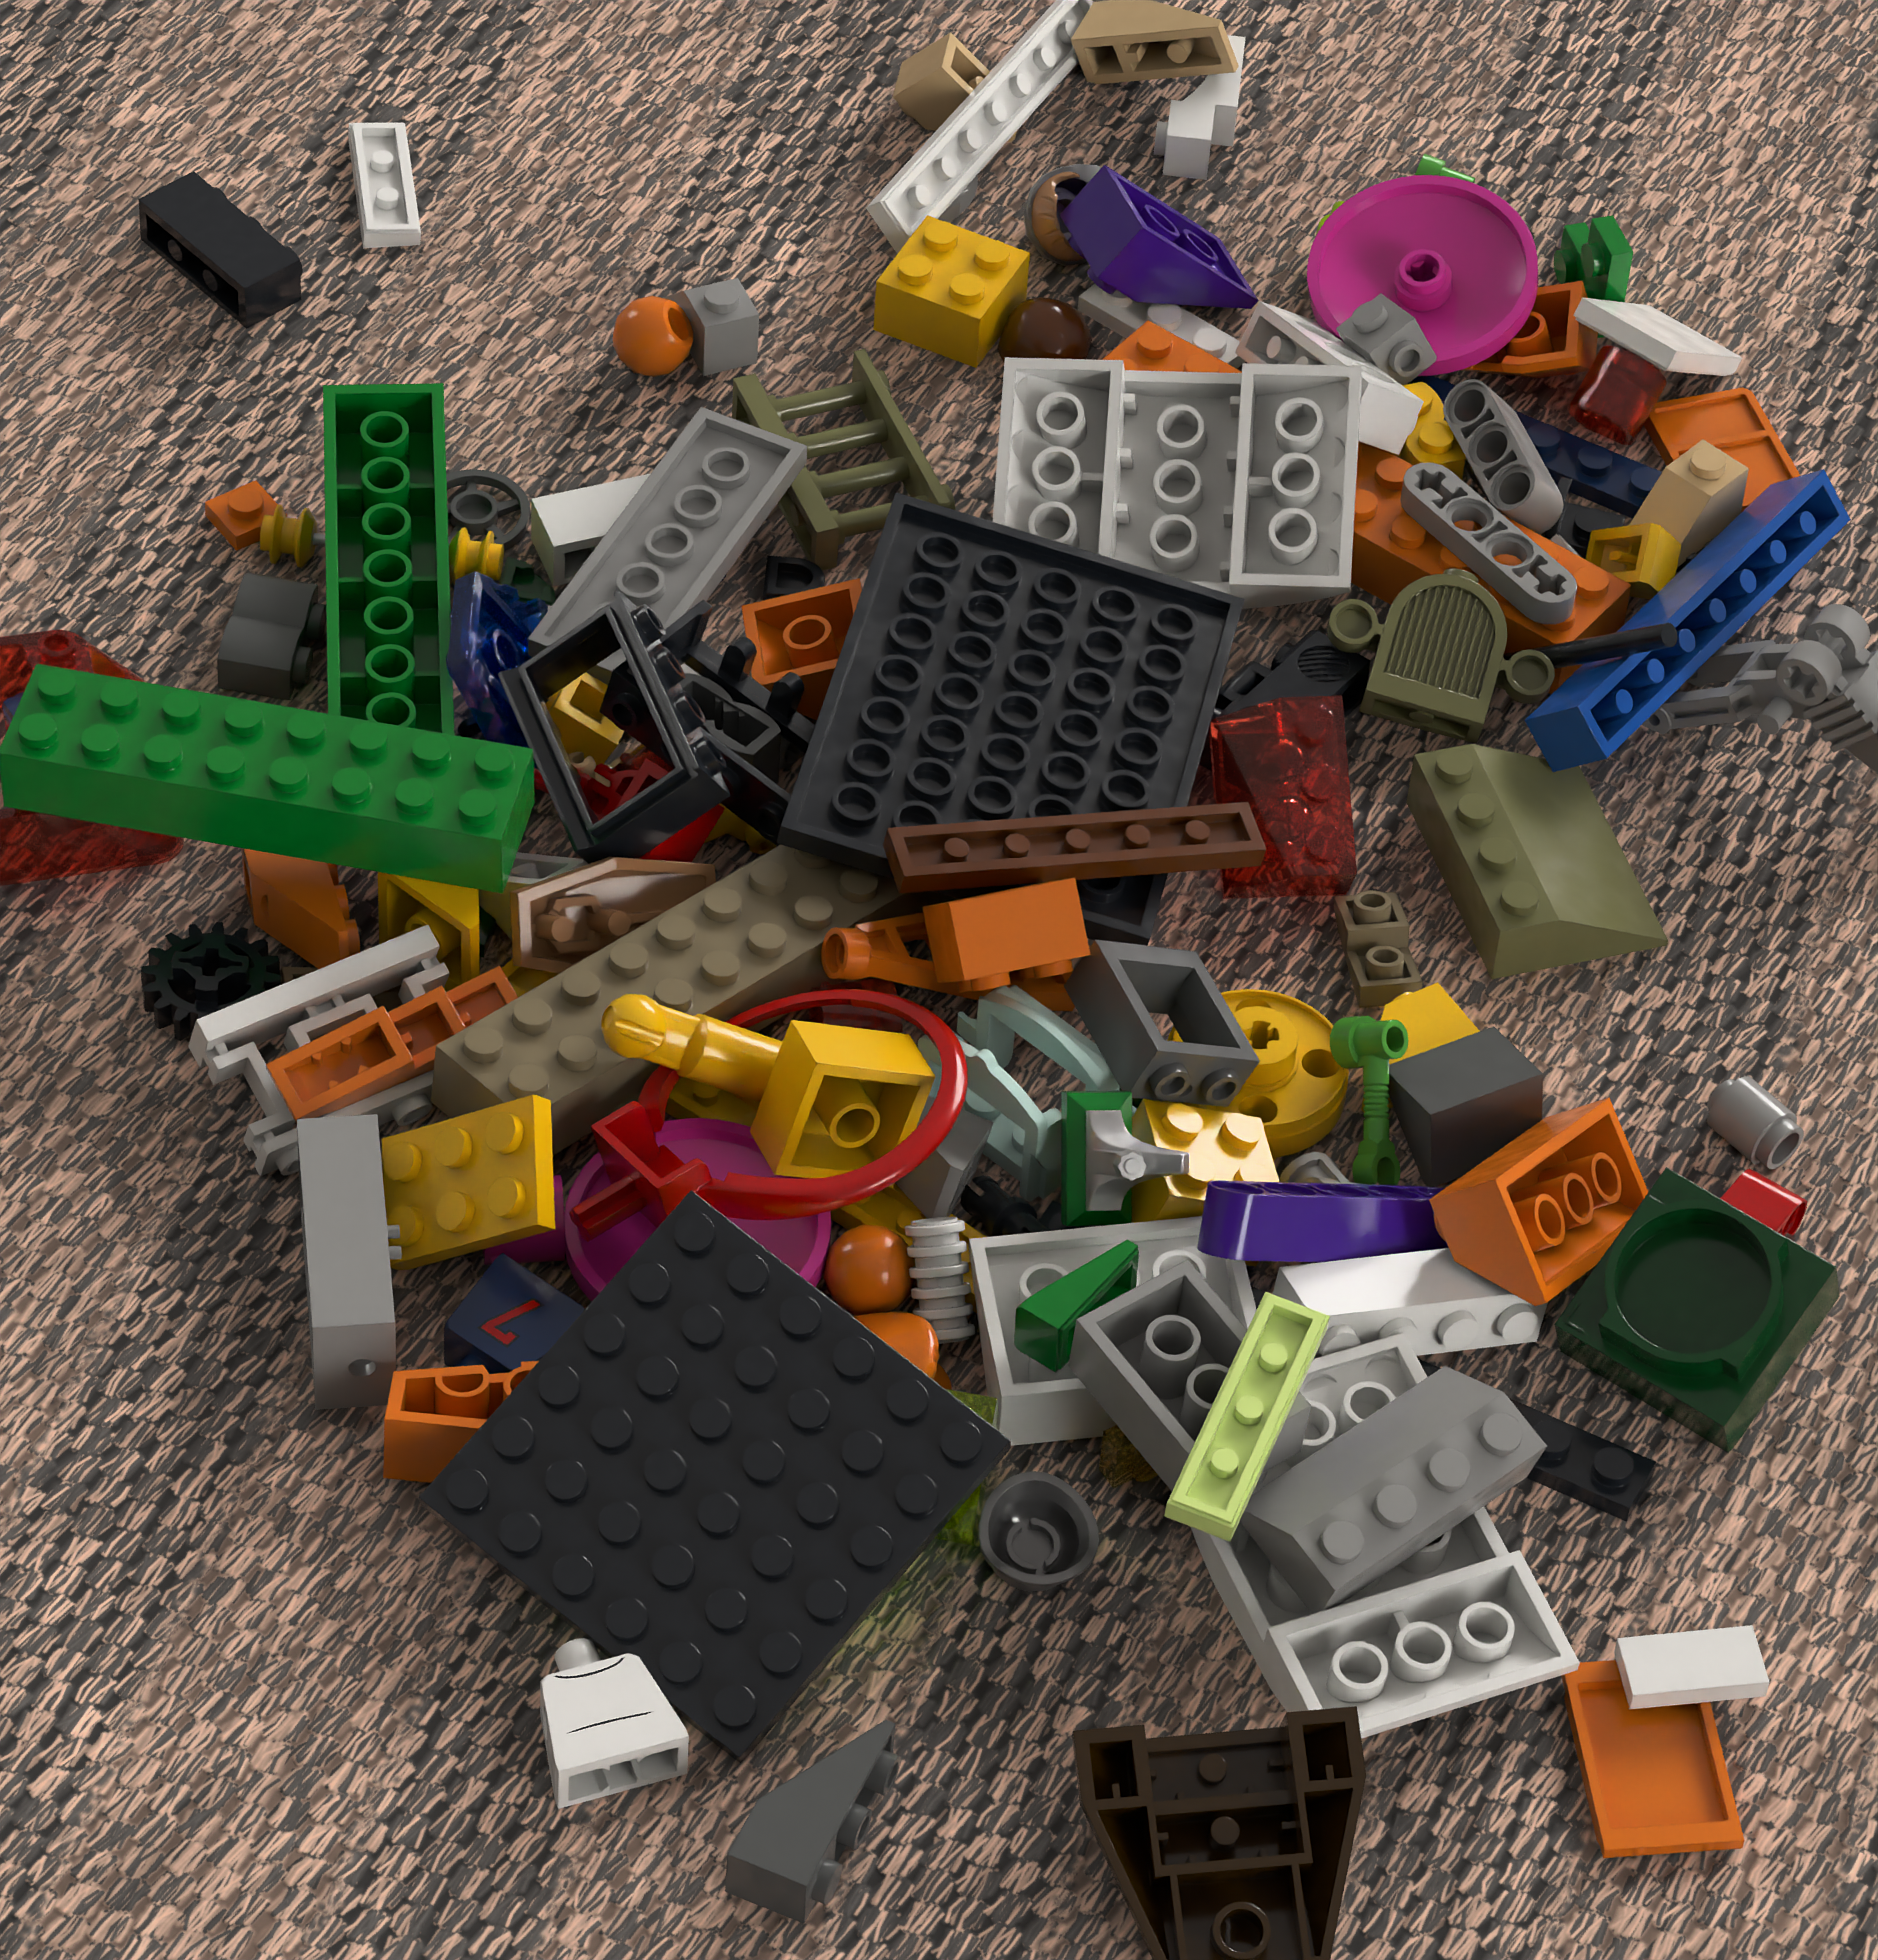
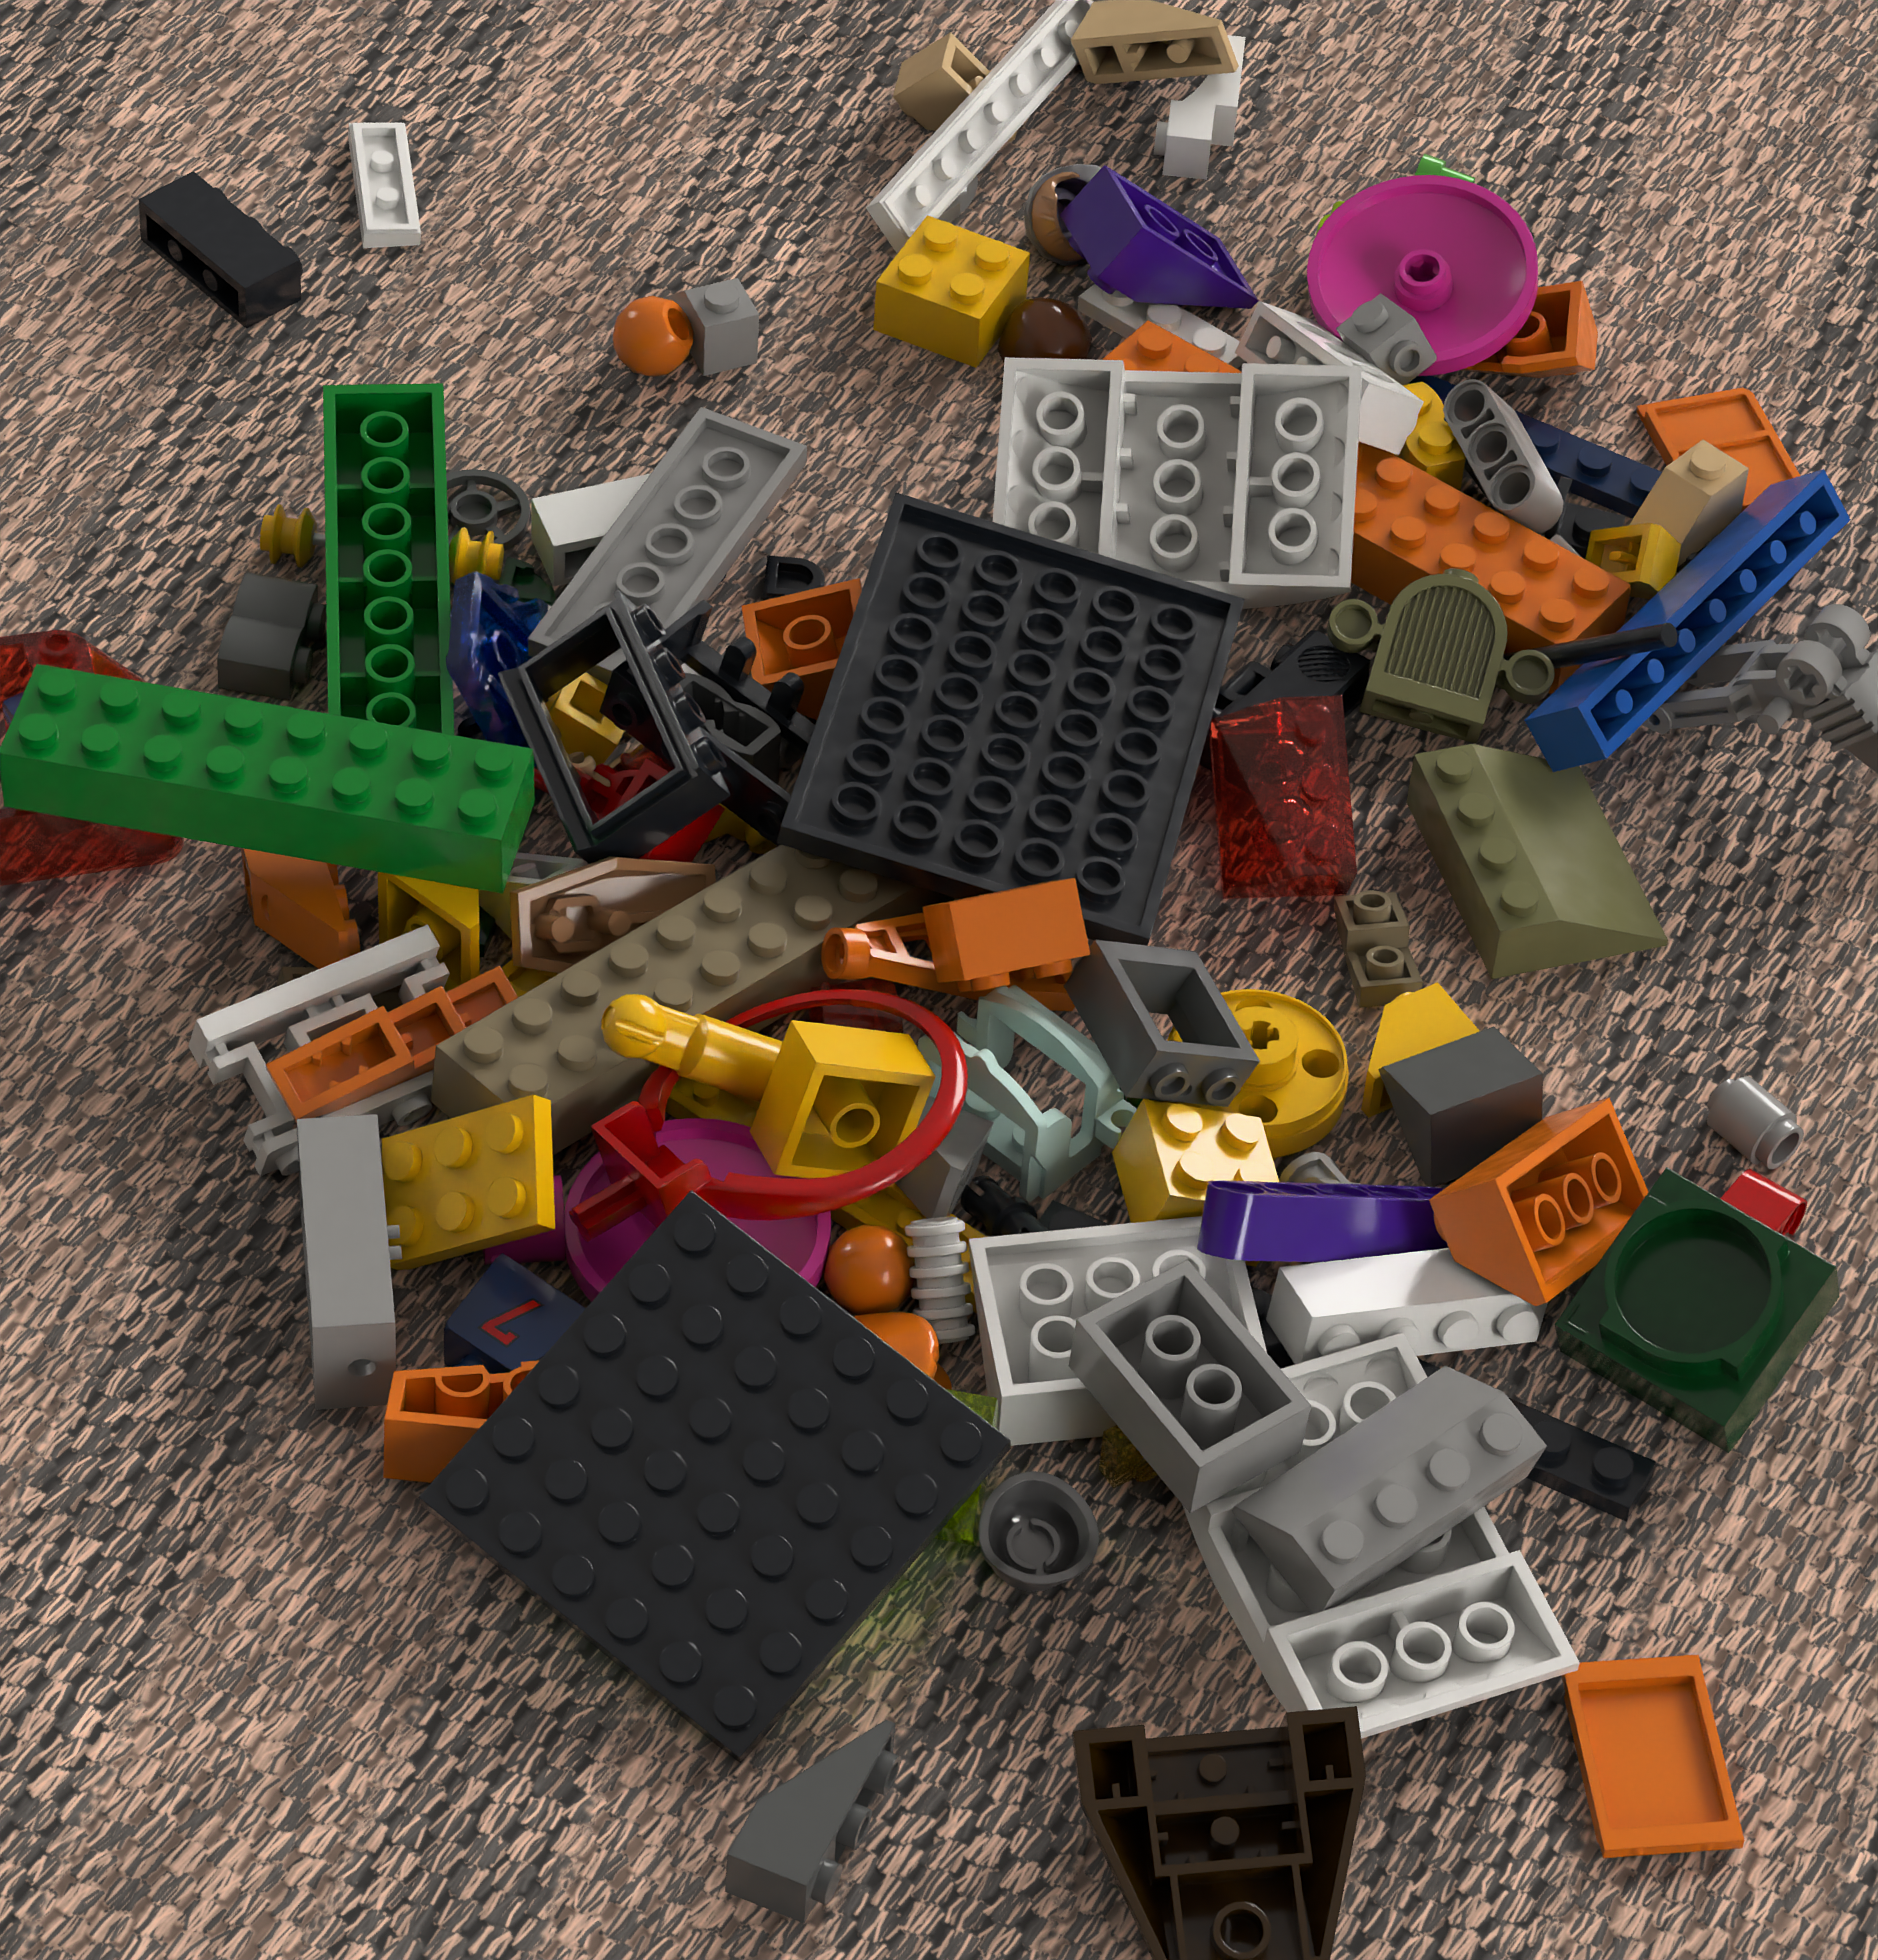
black gear [141,922,282,1041] -> none
orange plate [205,480,287,551] -> none
white torso [540,1638,689,1809] -> none
olive fence [732,349,956,571] -> none
reddish brown plate [883,802,1266,893] -> none
green slope [1014,1239,1139,1373] -> none
piece [1061,1090,1189,1226] -> none
yellowish green tile [1164,1292,1330,1542] -> none
bright green brick [1330,1016,1409,1185] -> none
light grey beam [1400,463,1577,624] -> none
green plate [1553,215,1633,338] -> none
clear red piece [1567,346,1667,445] -> none
white tile [1573,297,1742,376] -> none
white tile [1614,1625,1769,1709] -> none

